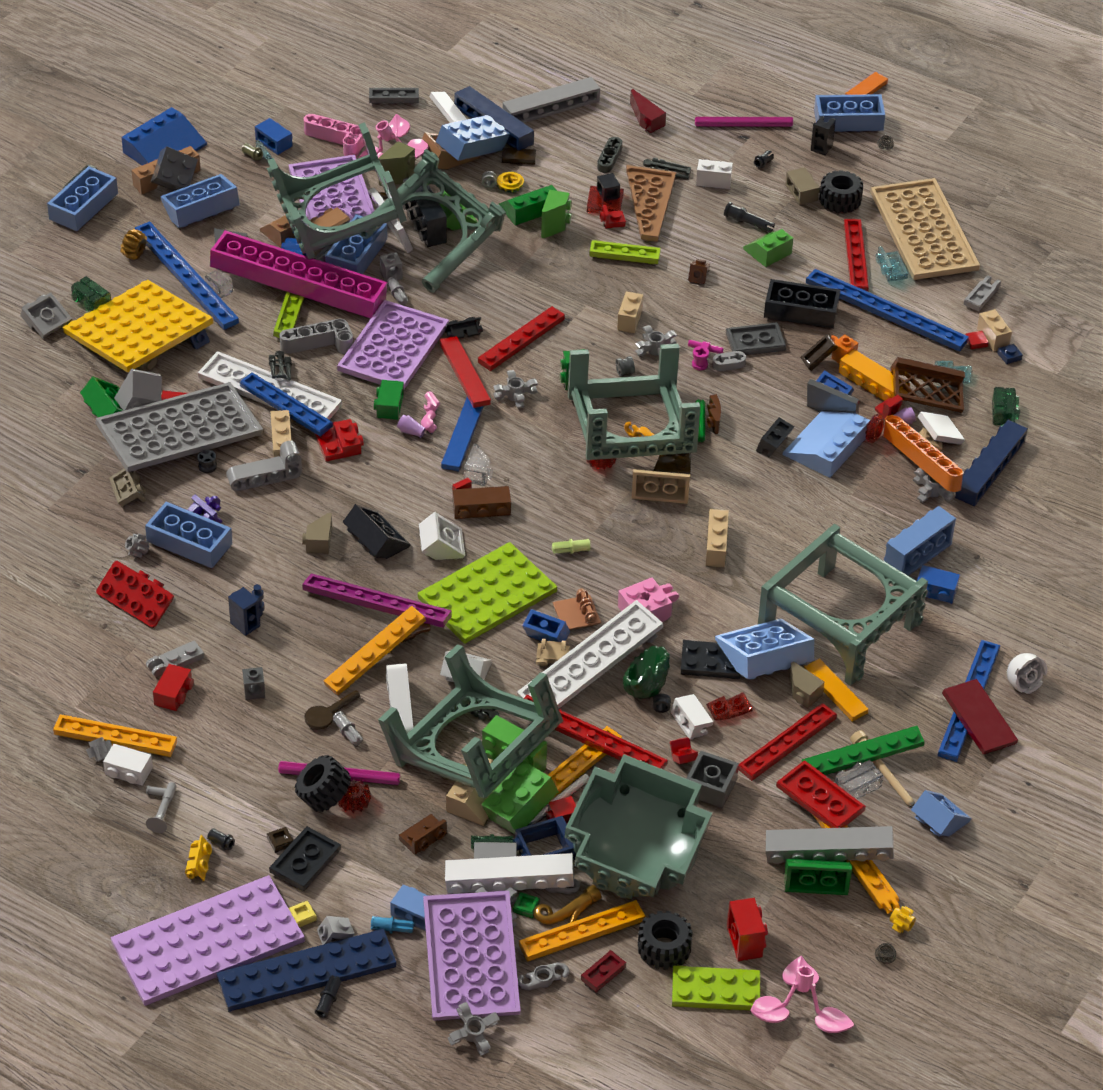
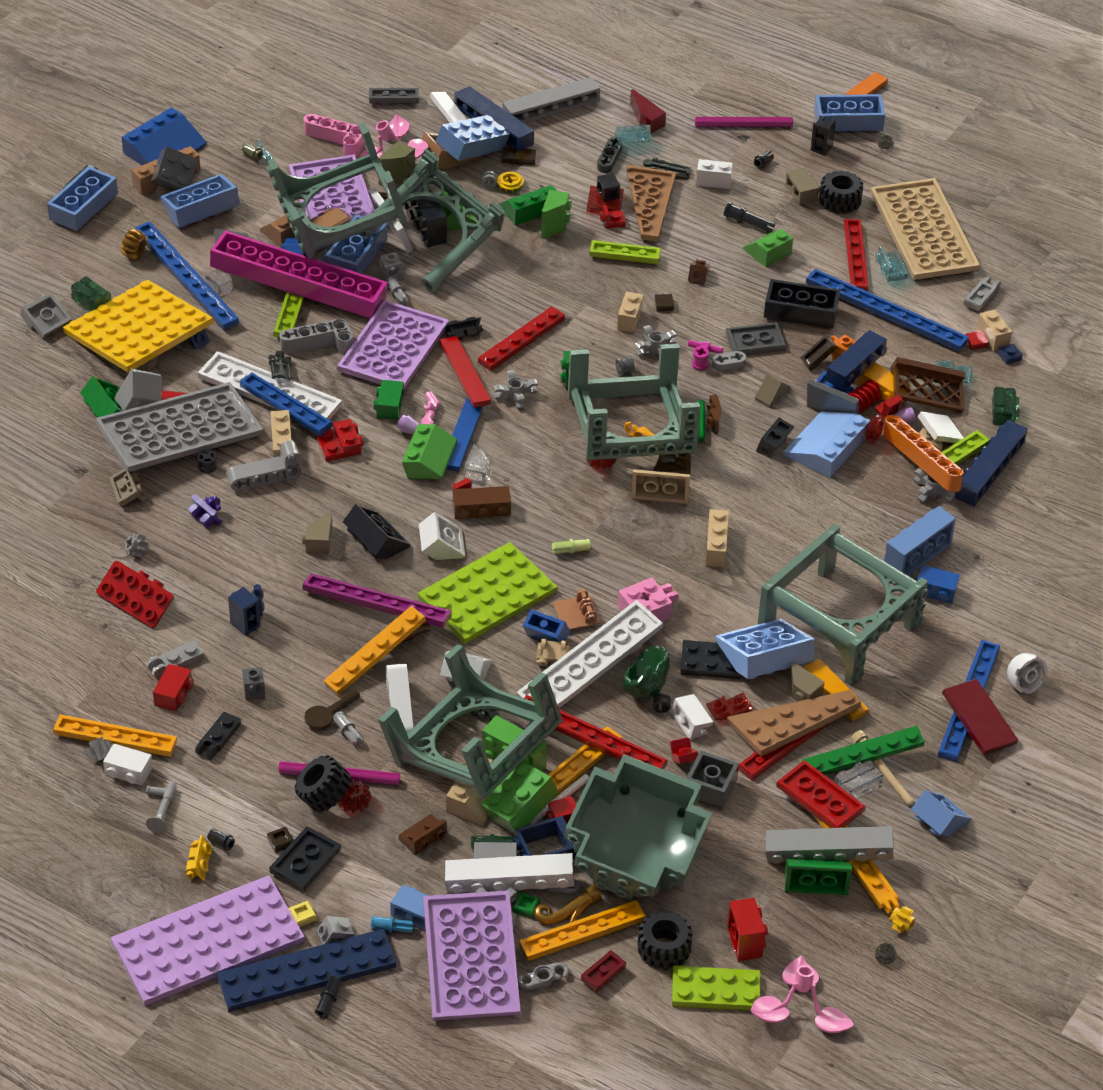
medium blue brick [145,502,233,568] -> none
blue brick [255,118,293,155] -> none
light grey pin [447,1002,500,1056] -> none
none -> black hinge [195,712,241,759]
none -> bright green slope [402,424,458,479]
none -> clear light blue bracket [615,125,651,144]
none -> dark brown tile [654,294,674,311]
none -> medium nougat wing [727,690,861,757]
none -> dark tan slope [755,375,791,408]
none -> dark blue brick [826,330,887,390]
none -> red piece [848,379,880,414]
none -> lime plate [941,430,990,465]

